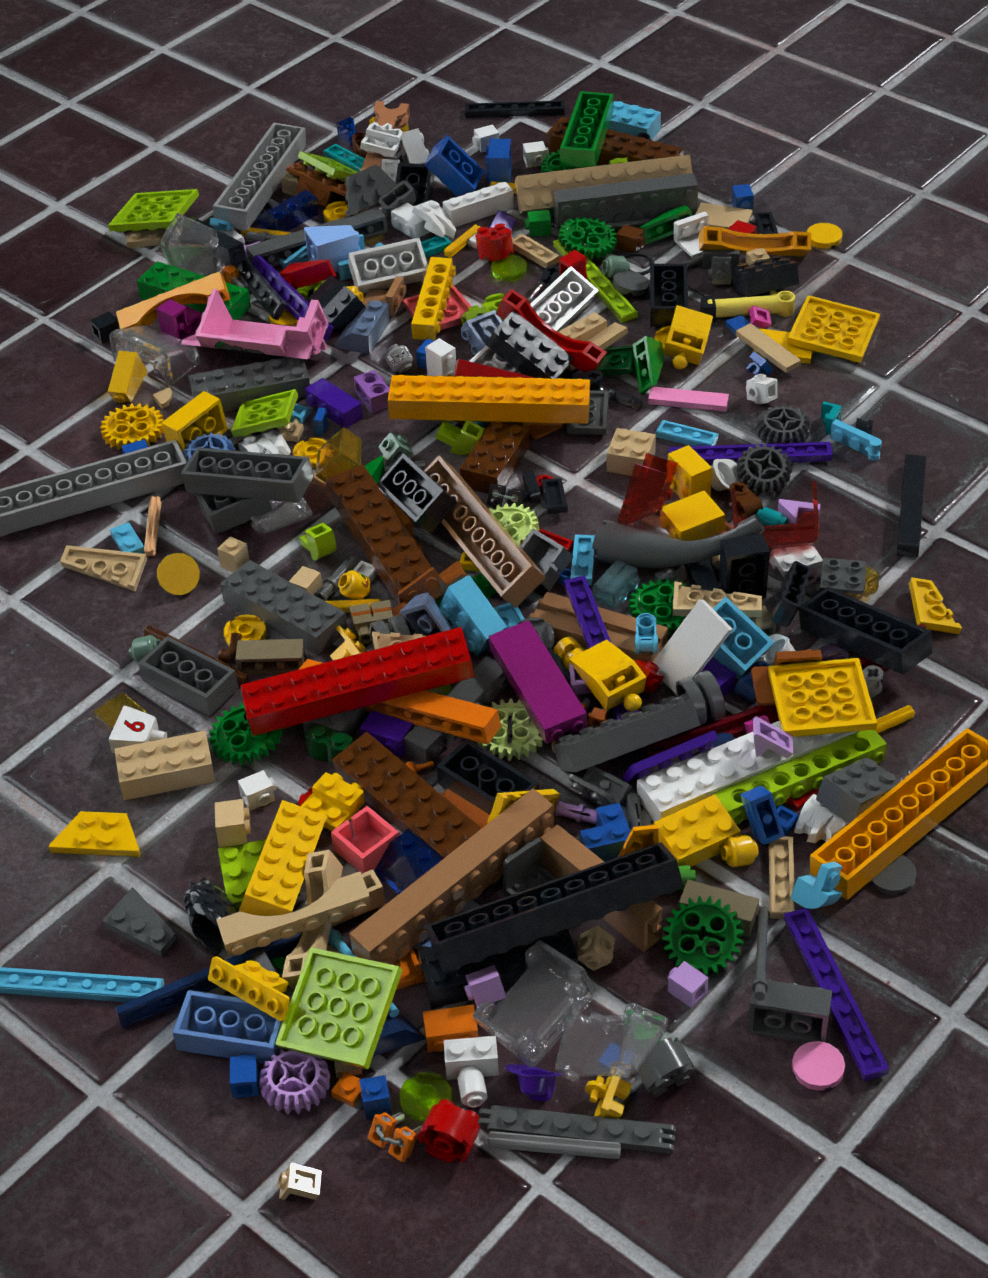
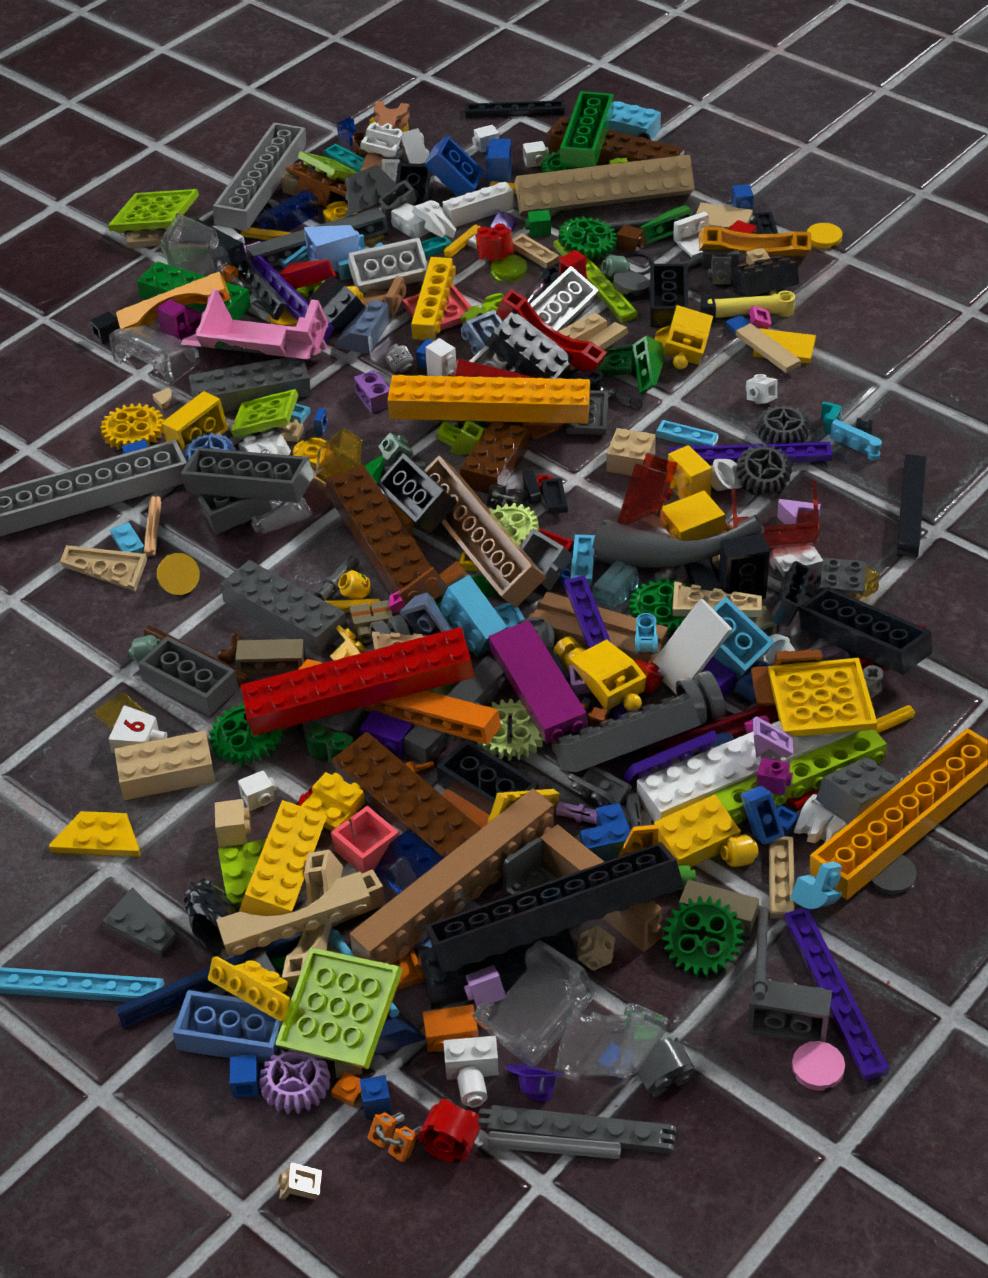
yellow slope [108,350,147,403] -> none
medium azure tile [209,218,233,231] -> none
tan brick [217,536,249,573] -> none
yellow tile [224,614,267,646] -> none
dark grey pin [246,231,282,243] -> none
tan brick [289,566,322,595] -> none
lime brick [299,523,336,561] -> none
dark purple brick [305,378,363,429] -> none
white tile [353,561,378,583] -> none
clear neon green tile [400,1072,452,1122] -> none
dark grey brick [554,173,698,232] -> none
yellow hips [585,1068,632,1119] -> none
bright pink tile [648,387,729,412] -> none
lavender brick [667,961,708,1008] -> none
reddish brown piece [727,482,763,520] -> none
blue tile [747,351,773,376] -> none
teal brick [756,507,788,533] -> none
yellow plate [787,295,880,363] -> none
yellow wing [909,577,962,634] -> none
none -> dark pink plate [389,588,406,613]
none -> magenta brick [757,758,793,796]

